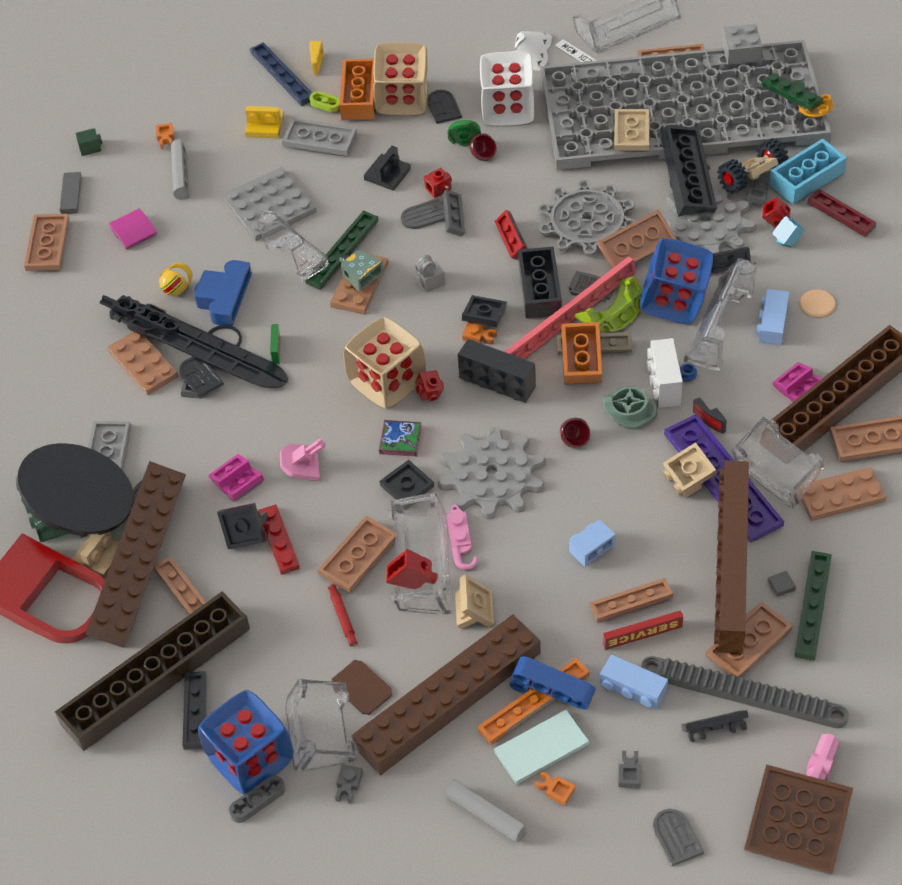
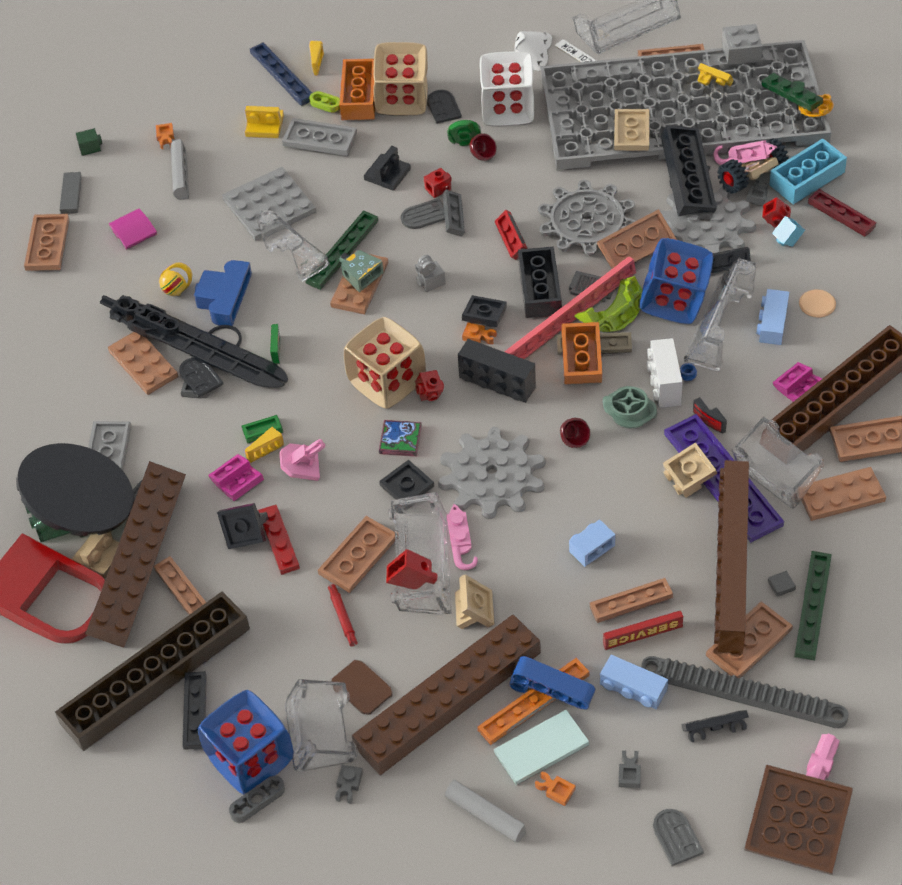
none -> green tile [241,415,283,444]
none -> yellow slope [245,427,284,463]
none -> yellow hinge [698,63,734,86]
none -> bright pink plate [713,140,777,165]

